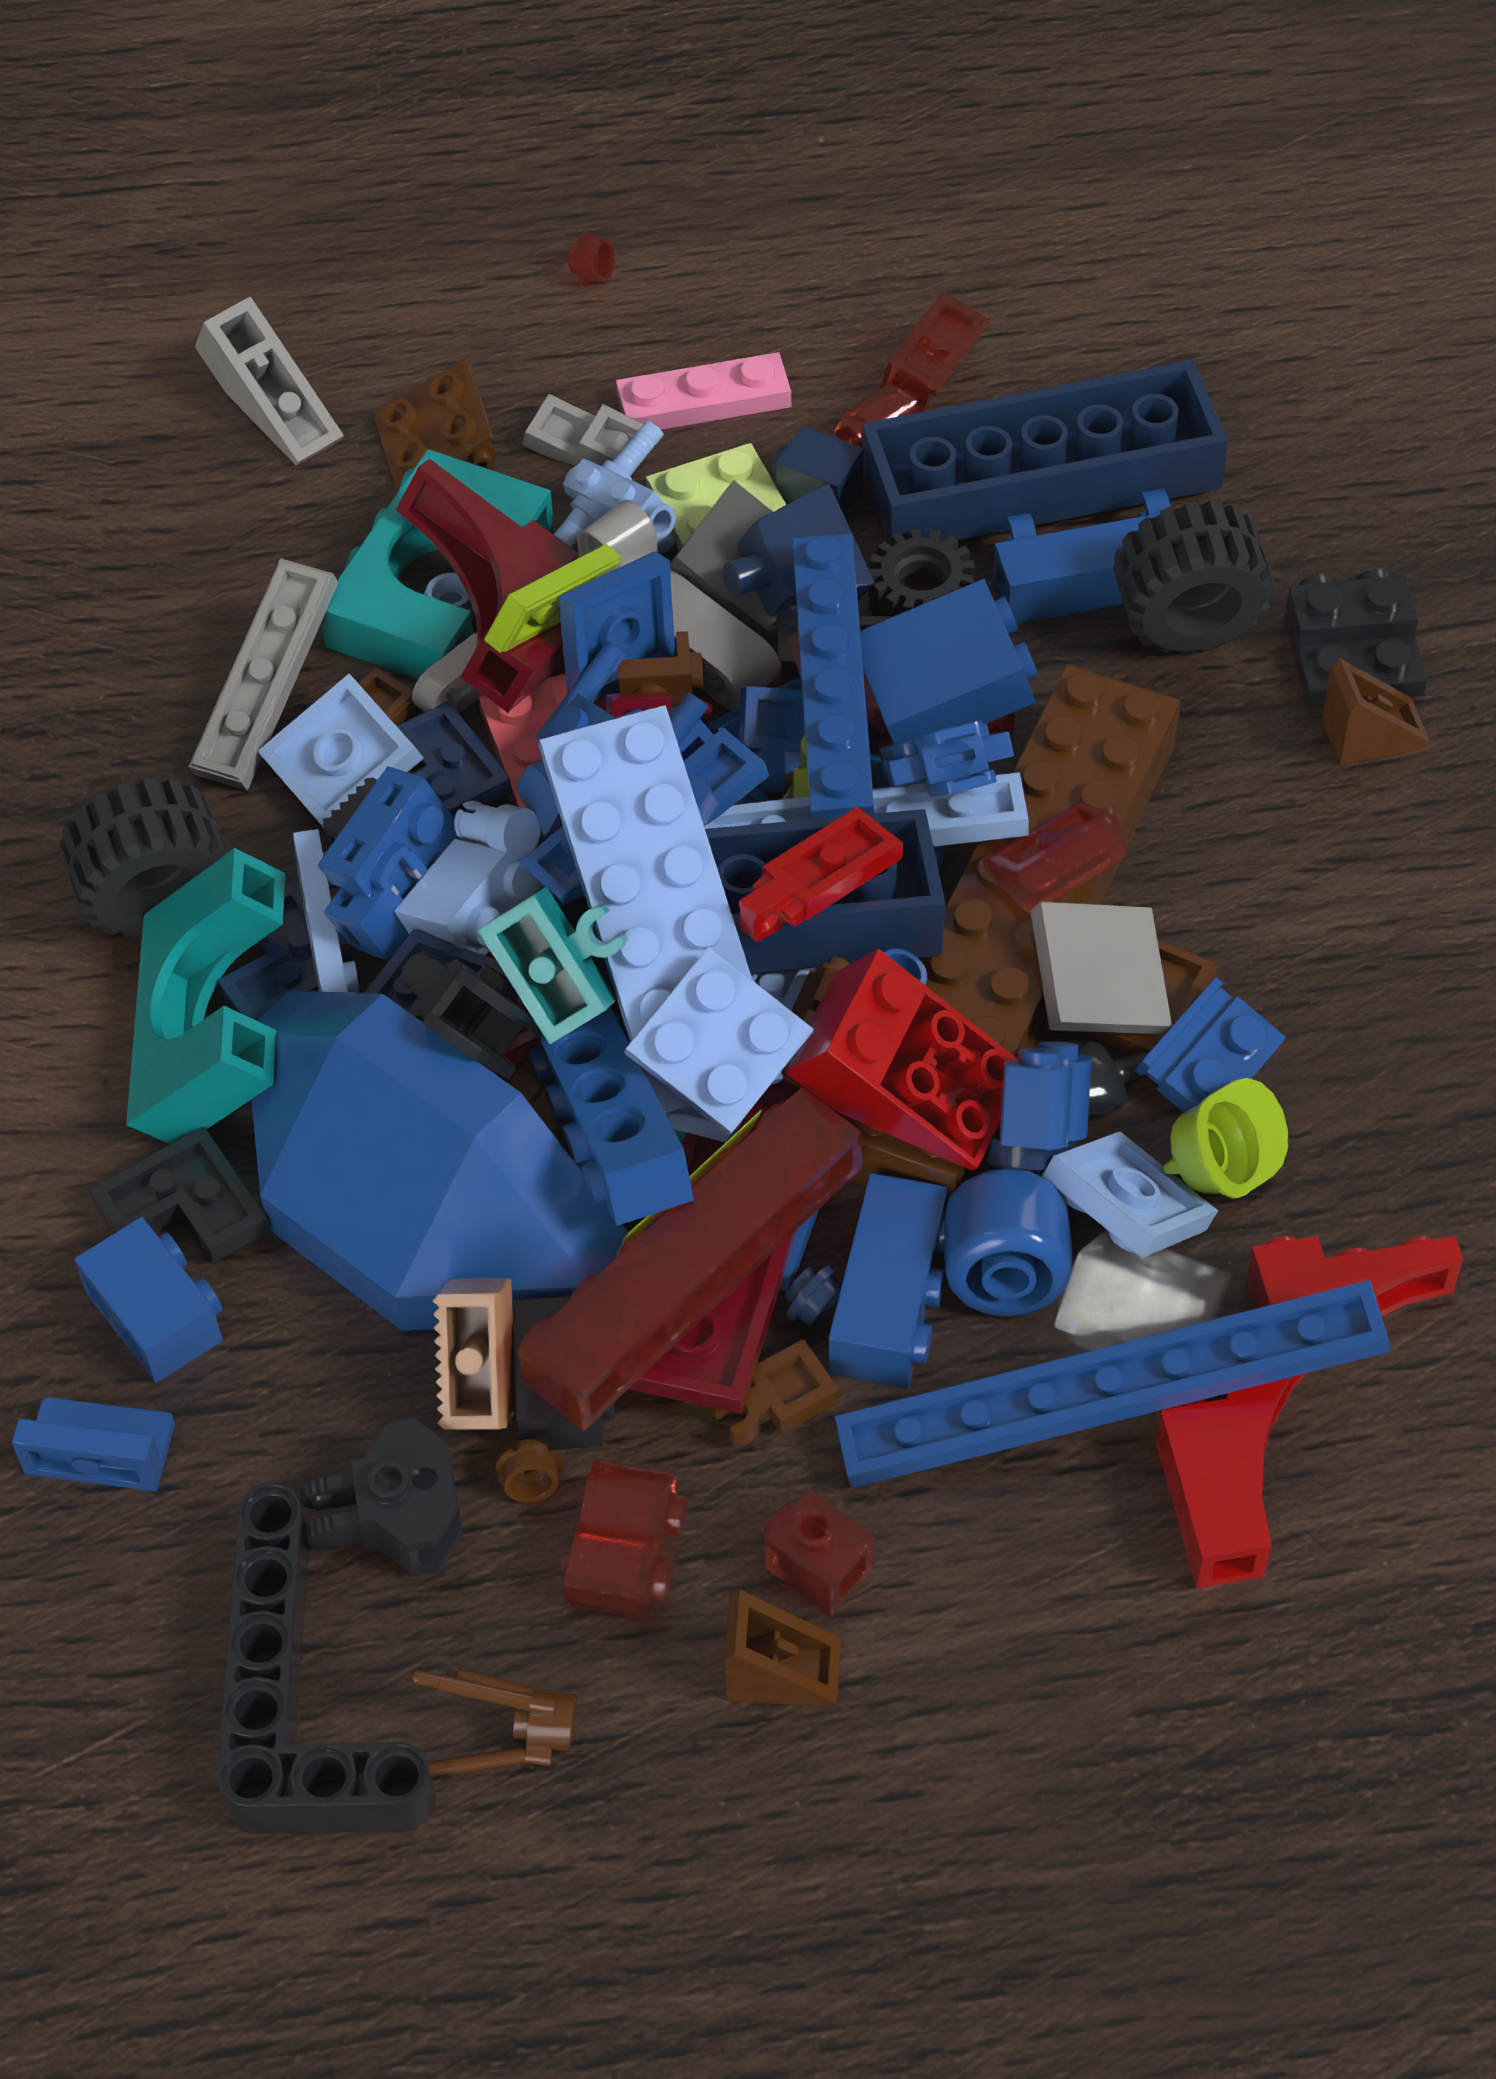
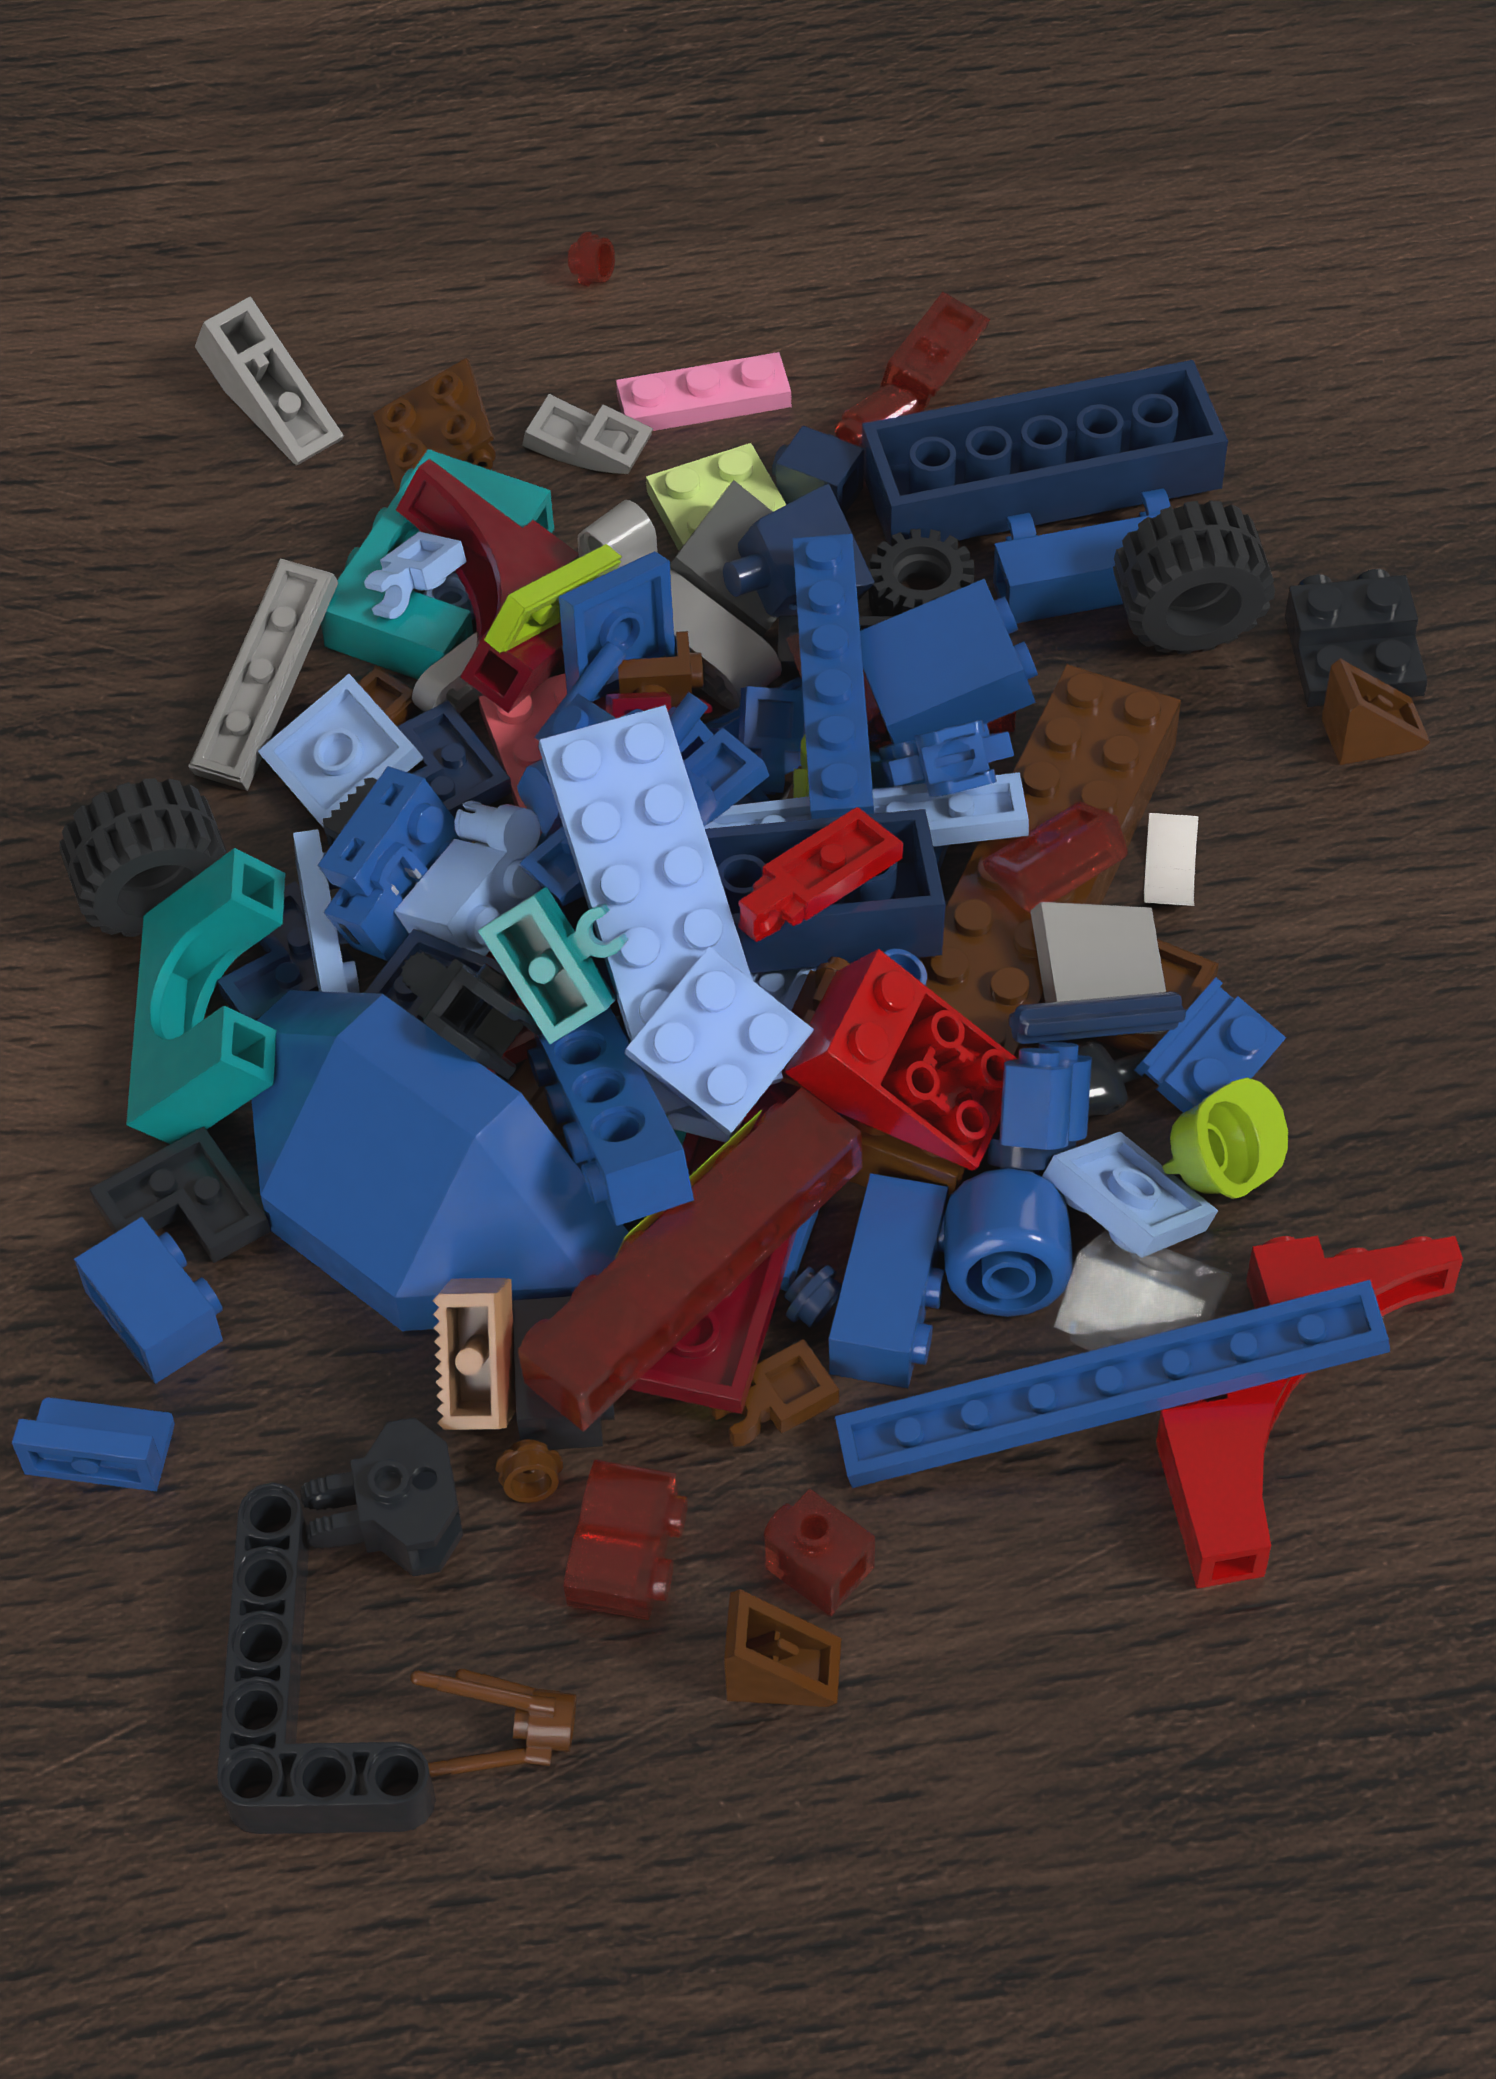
light blue piece [553,420,677,553] -> none
none -> light blue plate [364,532,467,619]
none -> dark blue axle [1008,991,1186,1044]
none -> white sticker [1144,813,1198,906]

